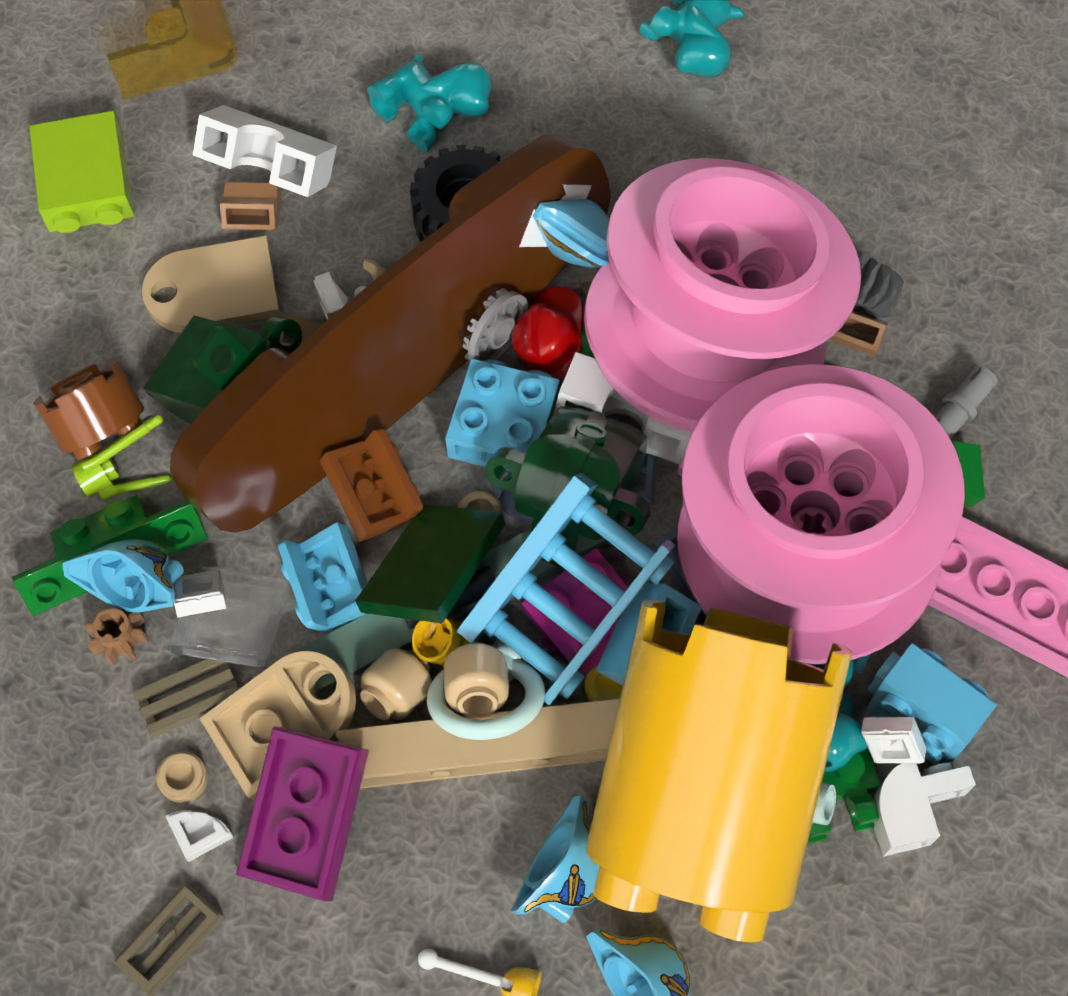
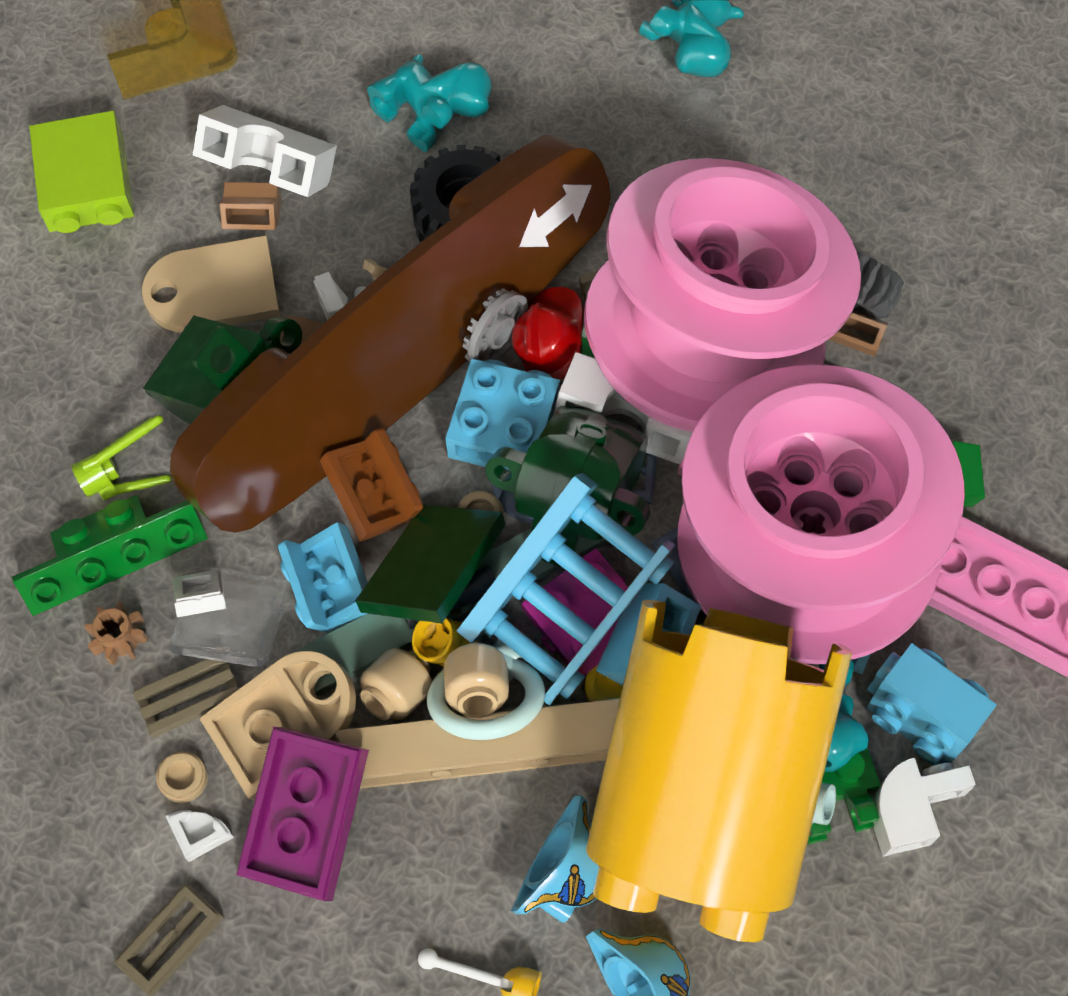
dark orange brick [33,358,144,459] -> none
medium azure hat [62,539,184,613] -> none
medium azure hat [532,199,609,268] -> none
white tile [861,717,927,763] -> none
light grey pin [934,365,998,440] -> none

